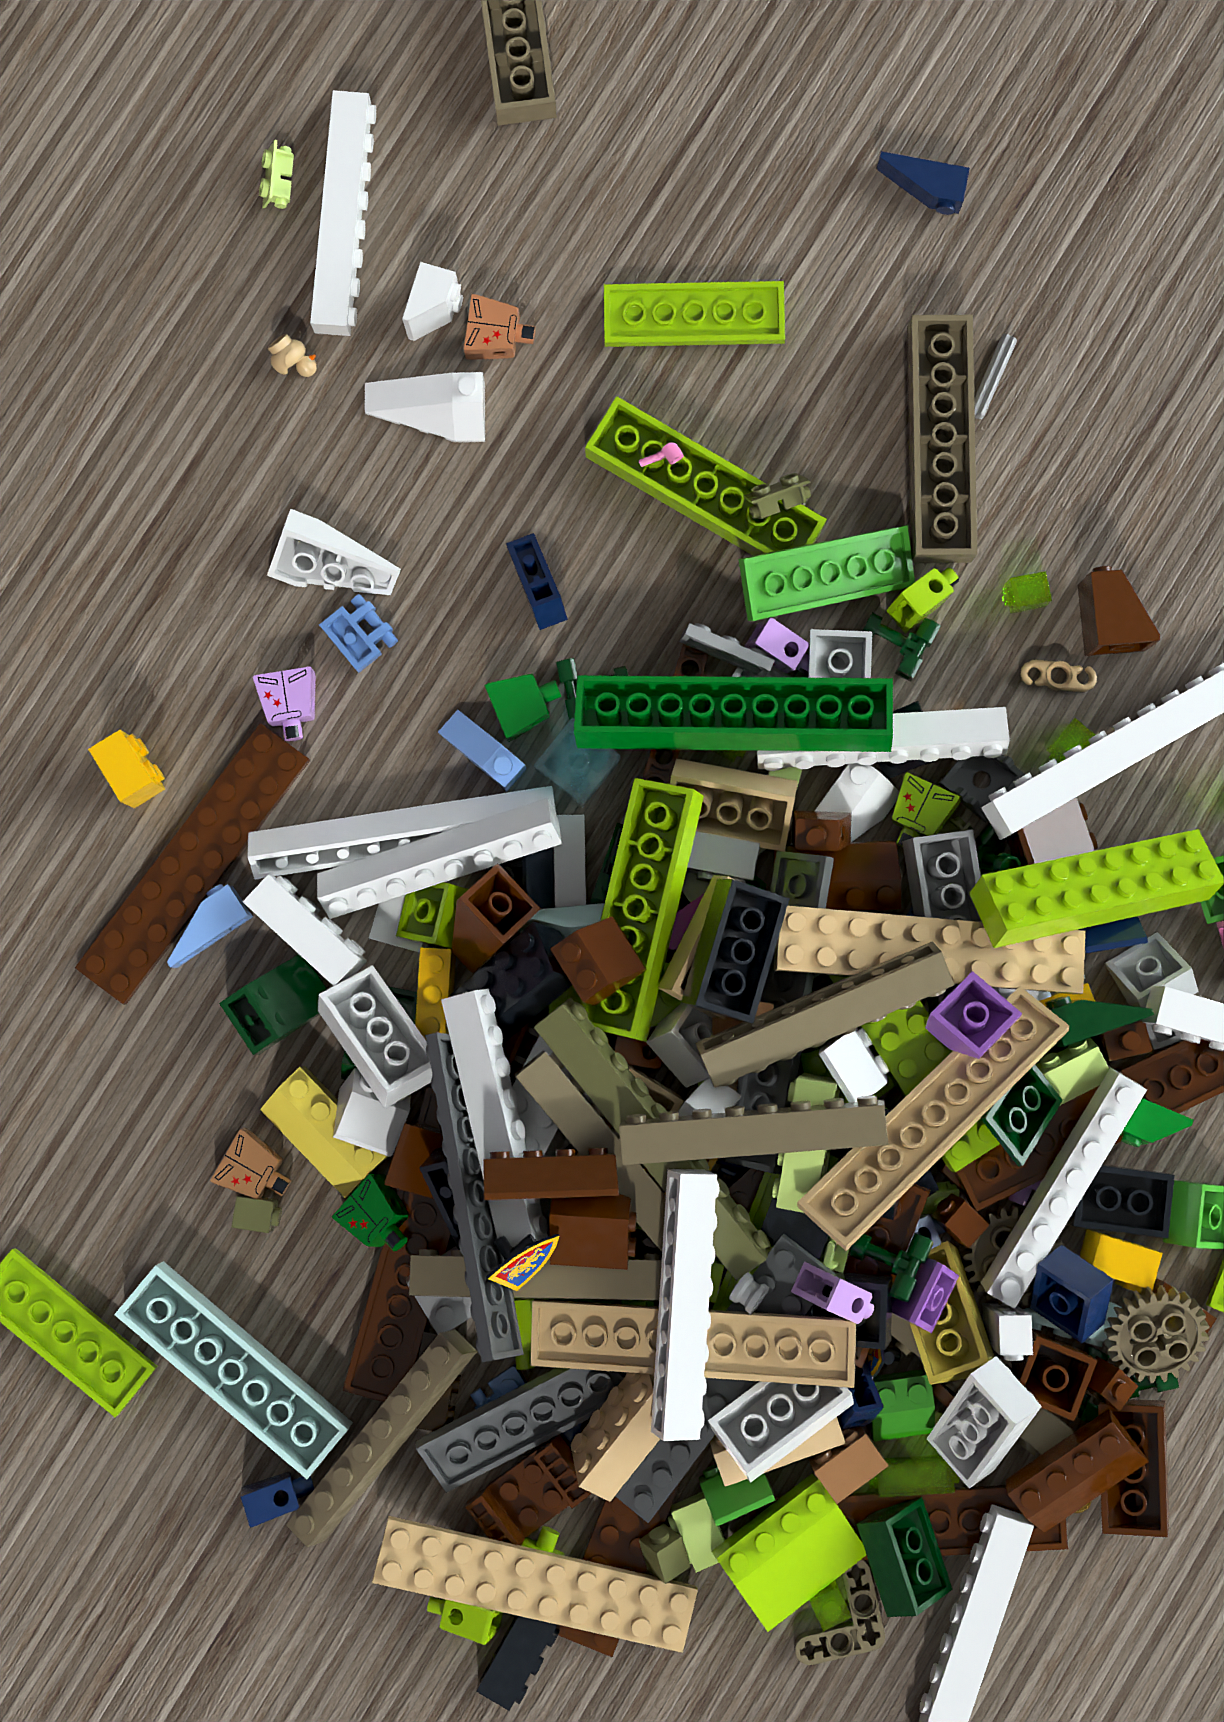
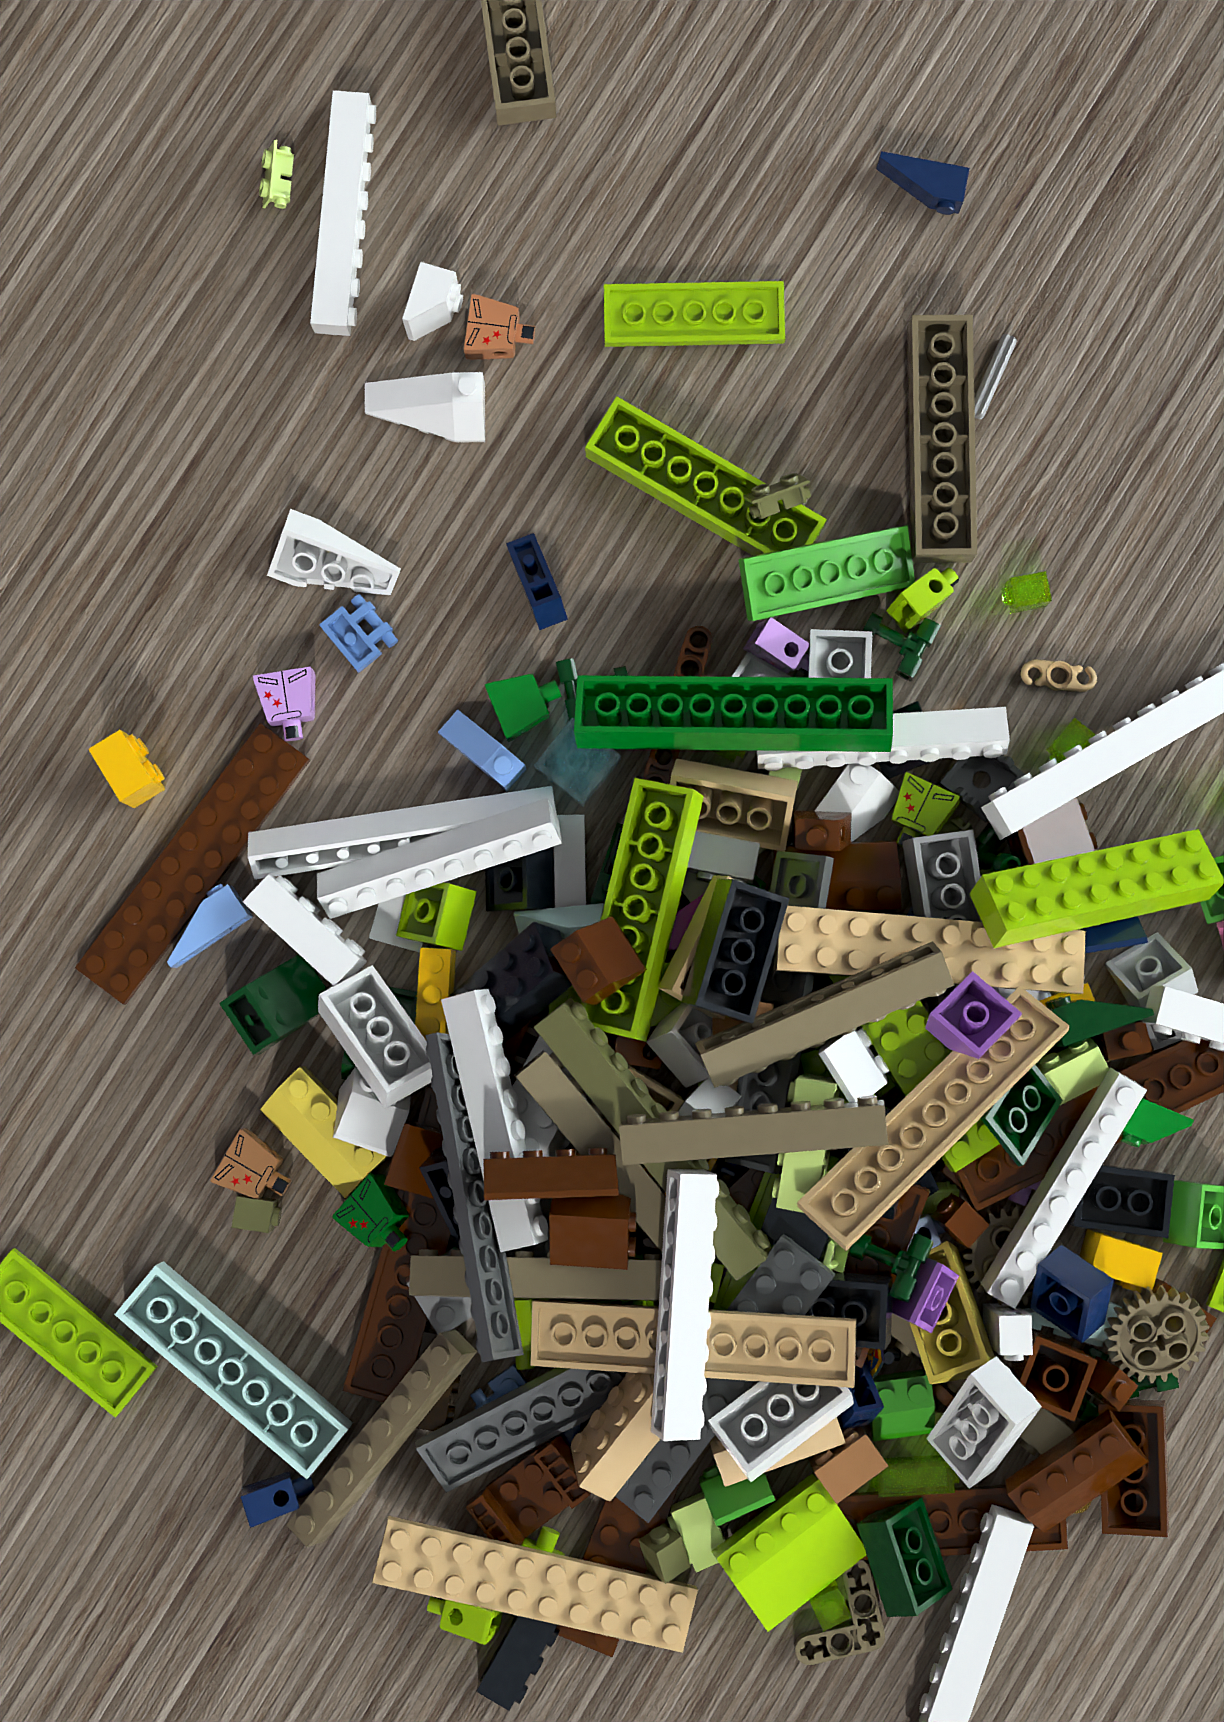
tan animal [268,334,317,377] -> none
reddish brown slope [451,863,541,974] -> none
shield [486,1234,559,1291] -> none
bright pink hand [639,443,684,467] -> none
light grey plate [679,623,774,677] -> none
light grey wheel [729,1272,769,1315] -> none
lavender torso [791,1262,874,1324] -> none
reddish brown slope [1077,566,1160,656] -> none

